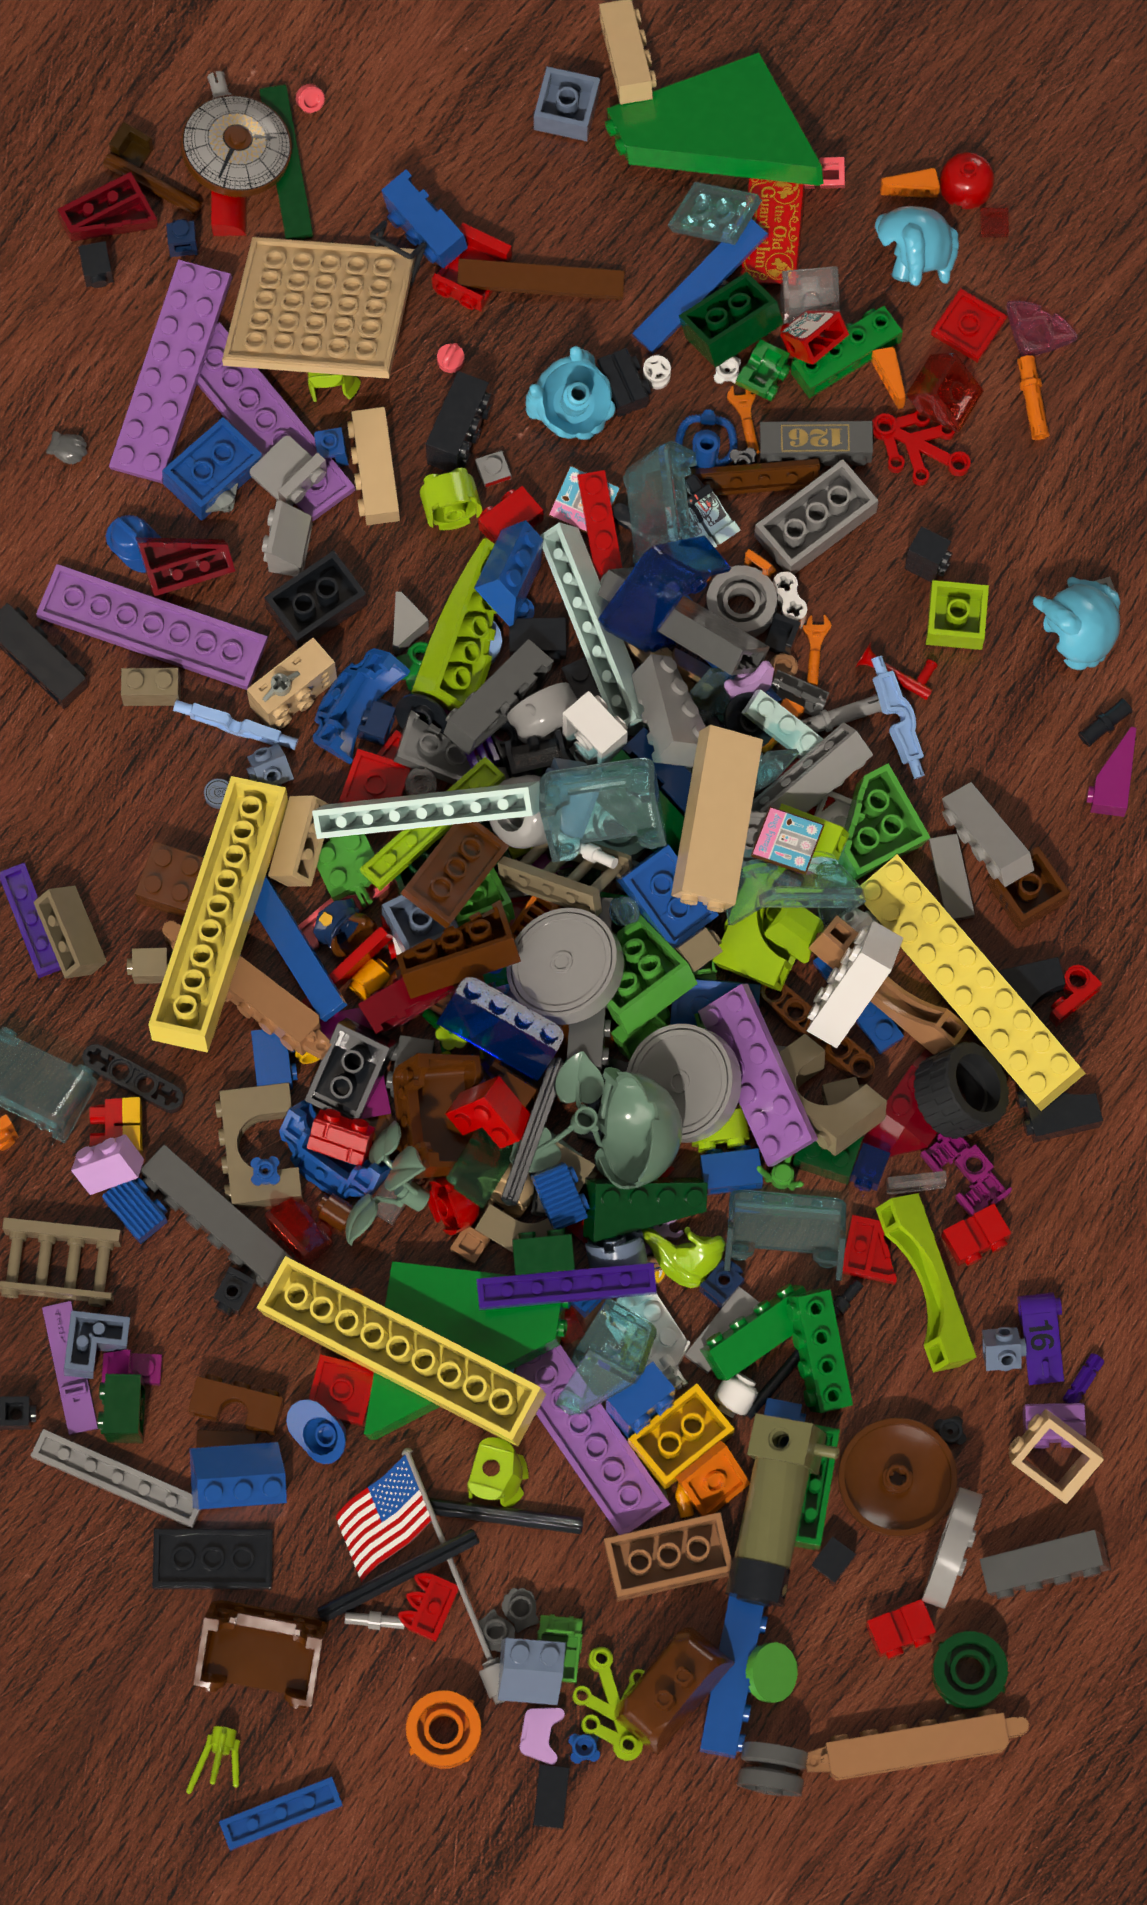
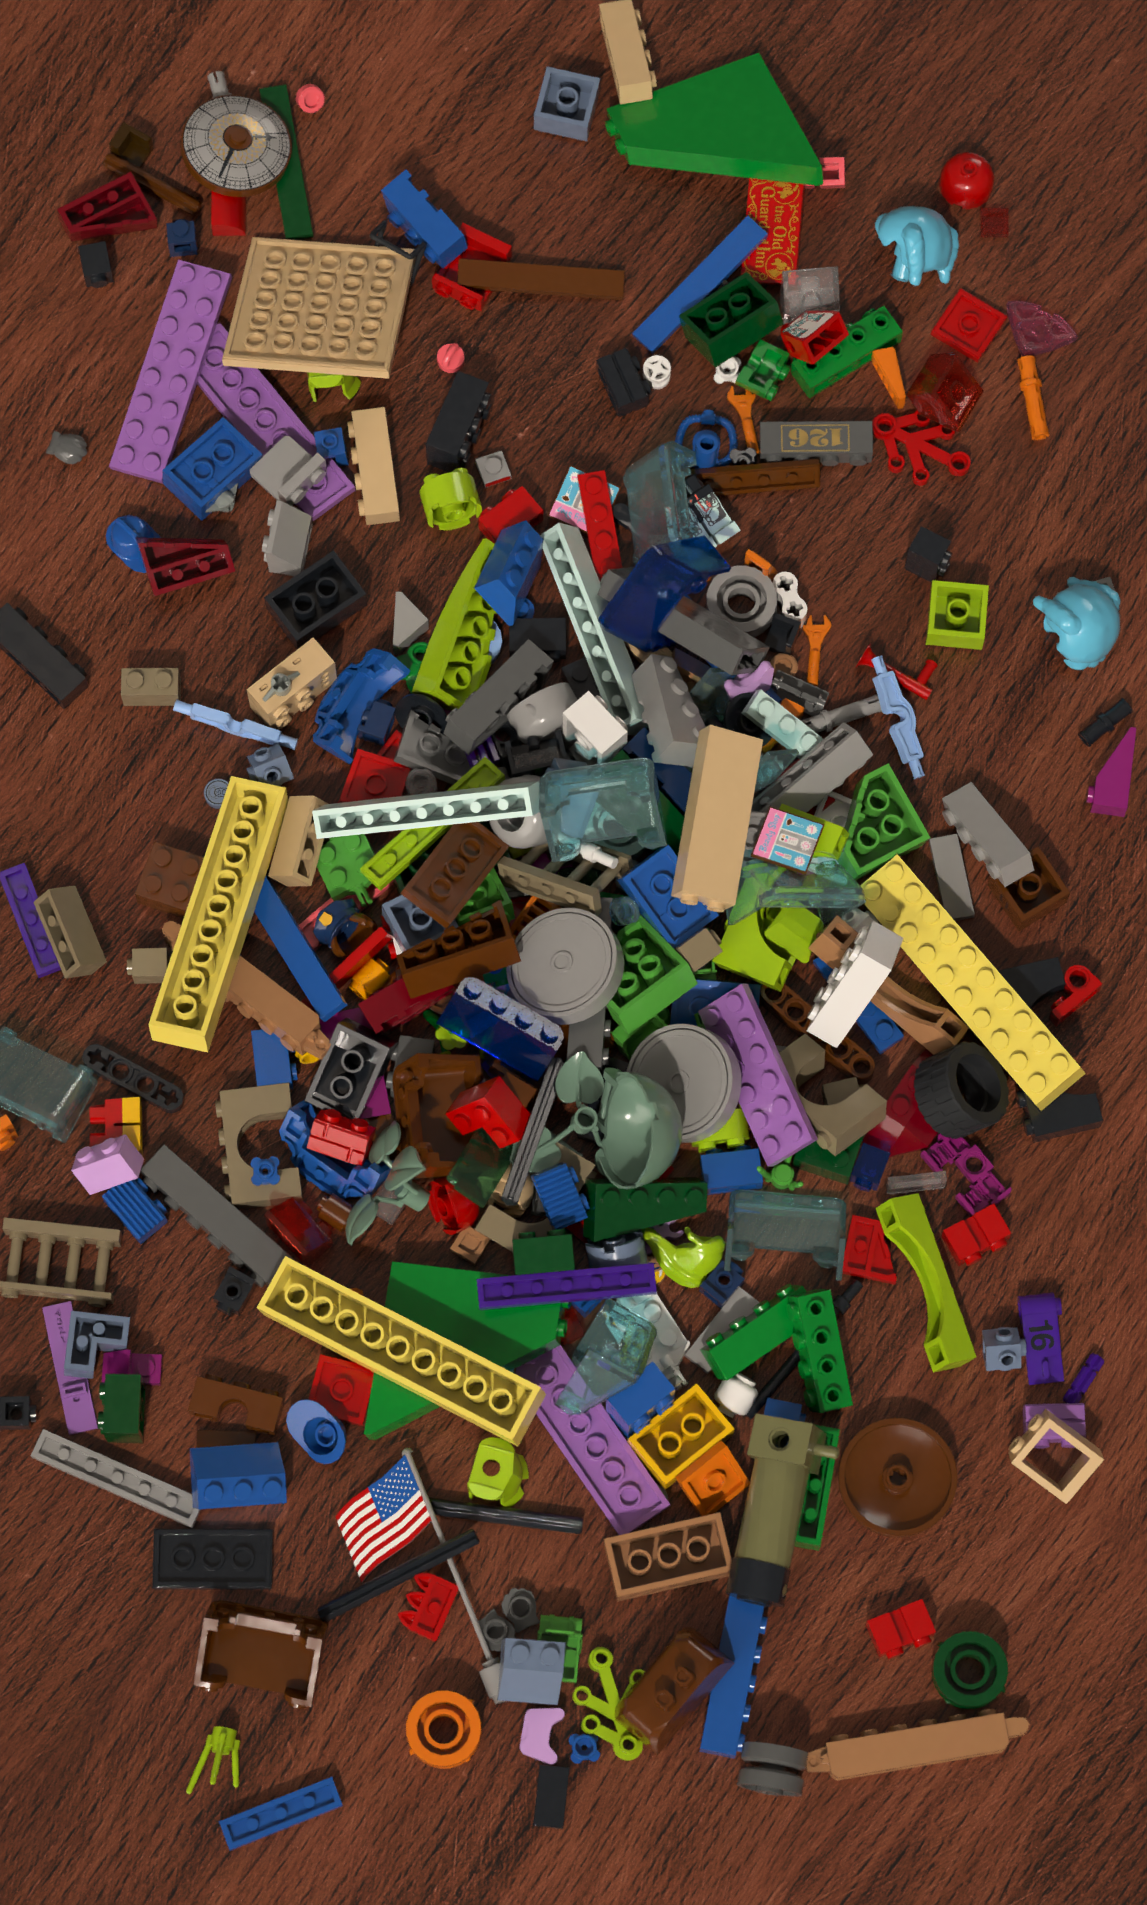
medium lavender plate [36,564,268,690] -> none
light grey bar [345,1611,405,1630] -> none
medium azure piece [525,346,616,440] -> none
clear light blue plate [668,182,762,245] -> none
light orange arm [675,1483,694,1518] -> none
bright green tile [745,1642,798,1703] -> none
light grey brick [754,459,879,575] -> none
black panel [812,1536,856,1587] -> none
orange slope [880,168,940,198] -> none
light grey brick [922,1487,983,1609] -> none
black plate [934,1416,966,1445] -> none
dark grey wedge [980,1530,1111,1600] -> none

